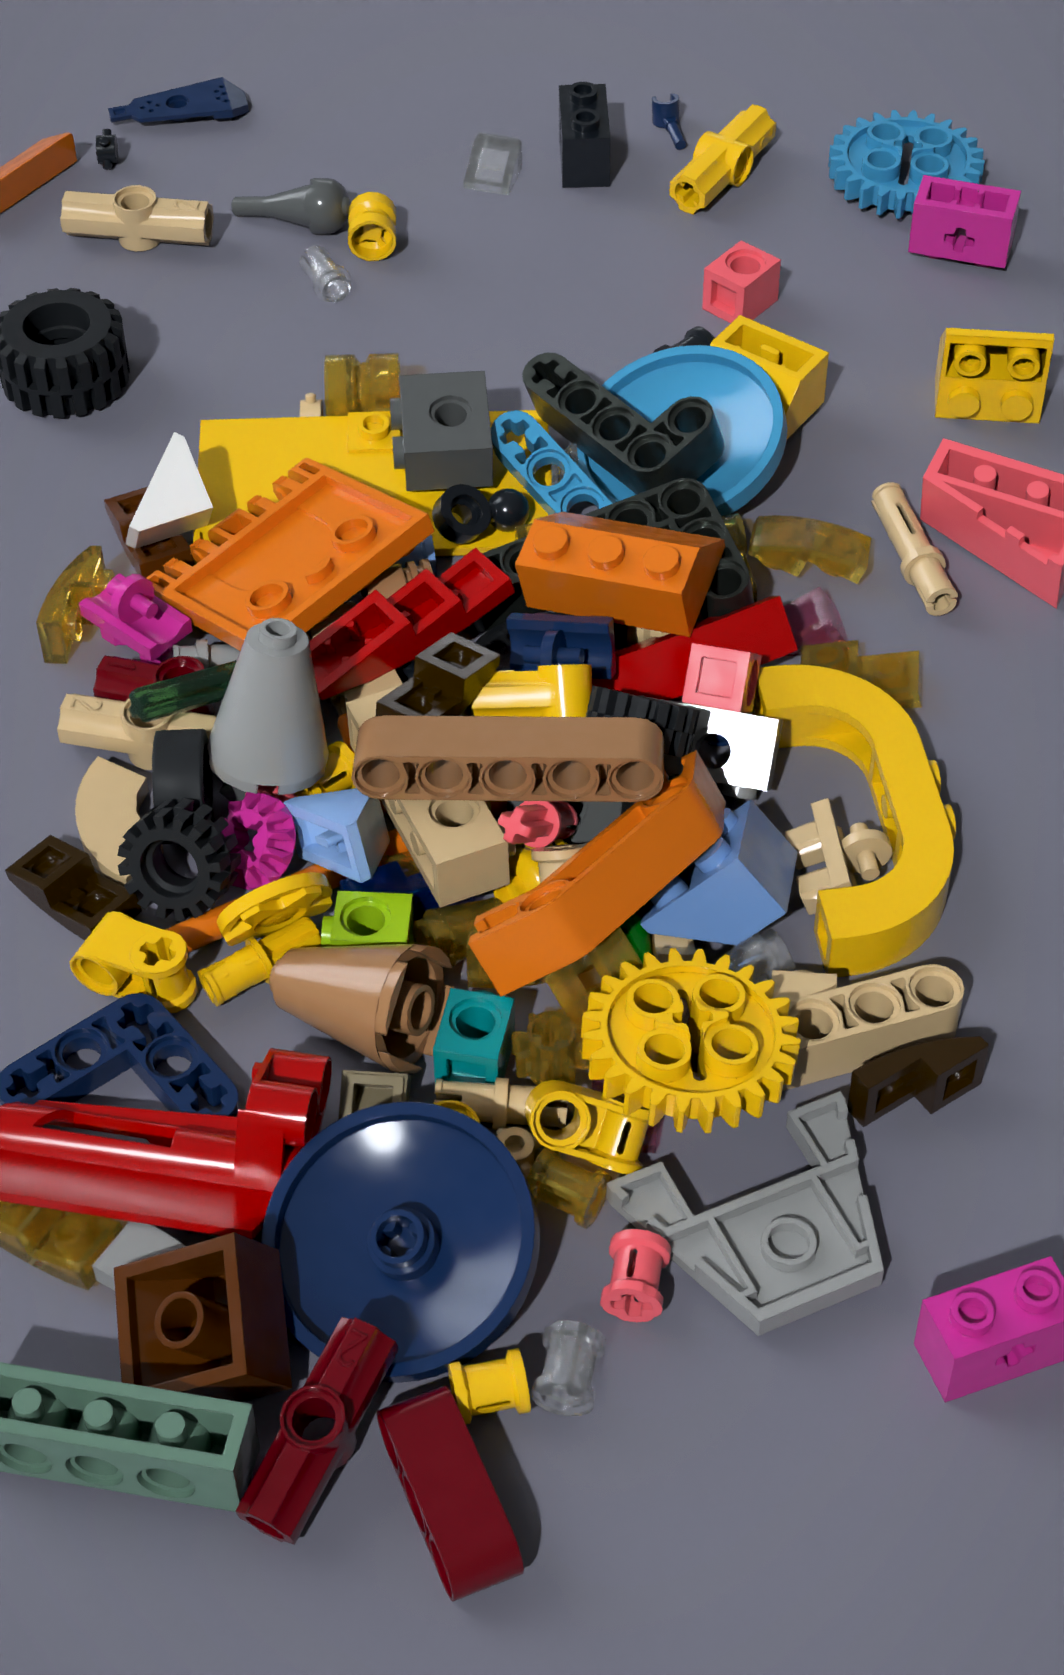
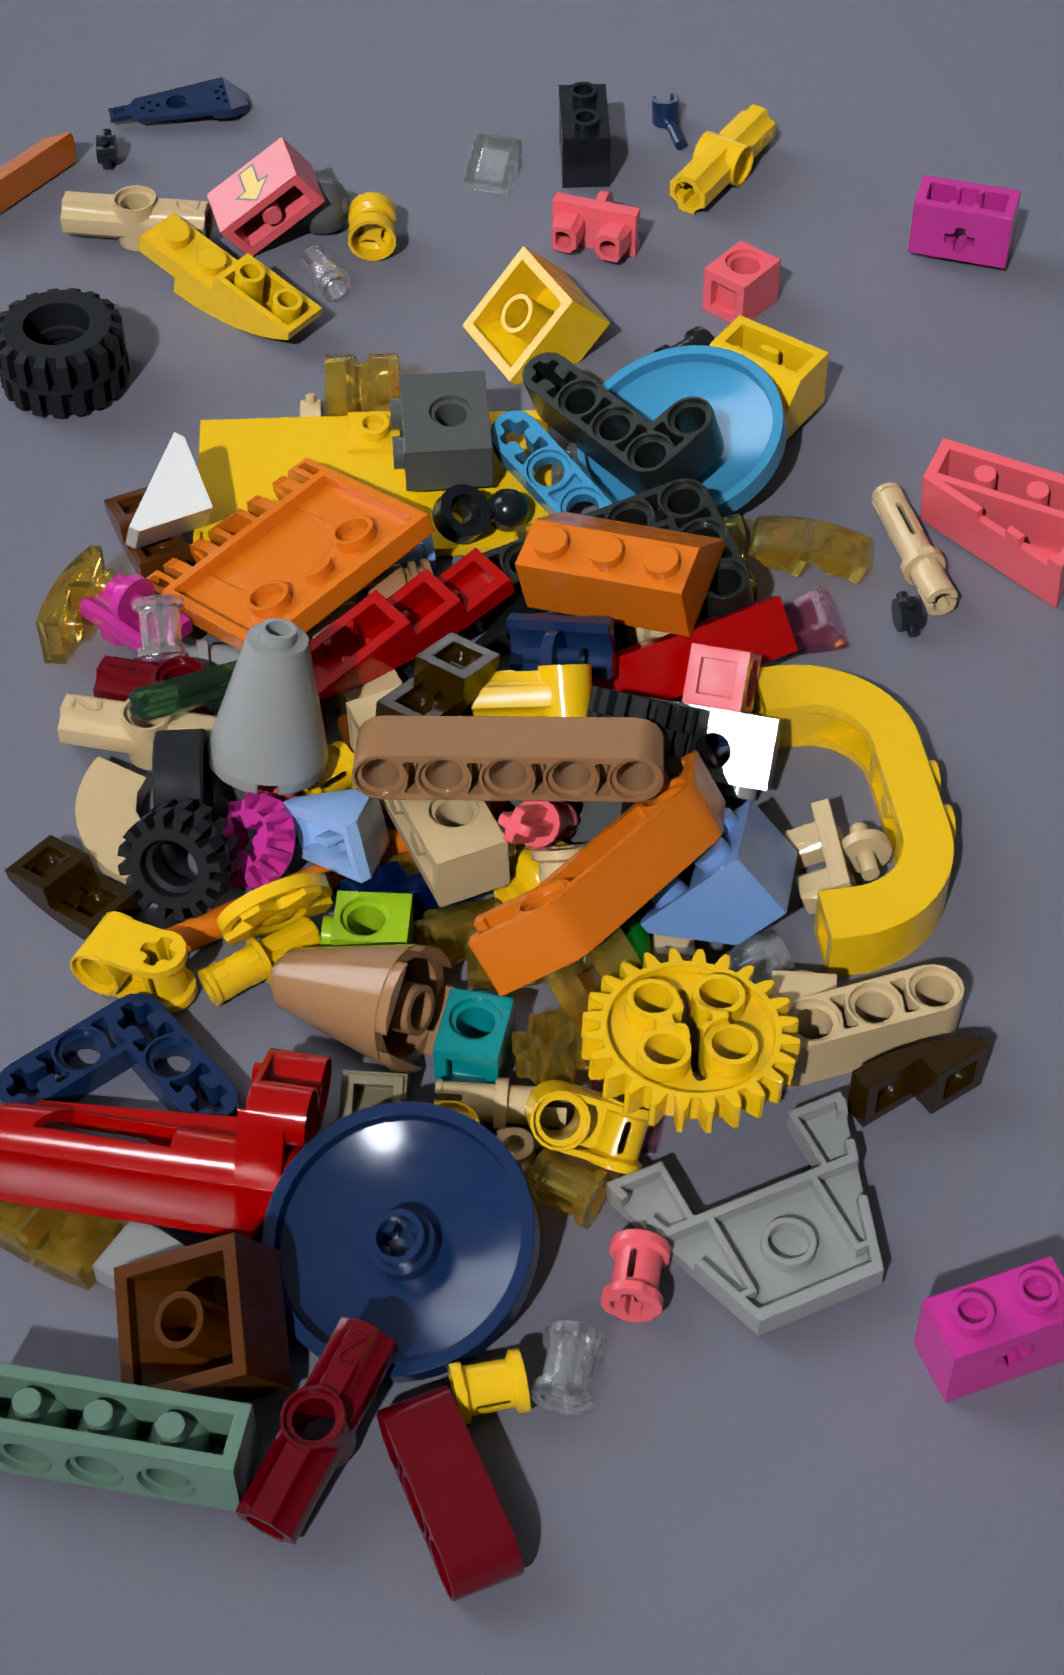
clear yellow slope [800,640,922,708] -> none
dark azure gear [828,110,985,219] -> none
yellow slope [935,328,1054,424] -> none
none -> clear bush [131,594,190,662]
none -> yellow slope [138,213,322,340]
none -> coral brick [207,137,325,256]
none -> yellow slope [462,246,610,385]
none -> coral hips [552,190,641,263]
none -> black piece [892,591,924,637]

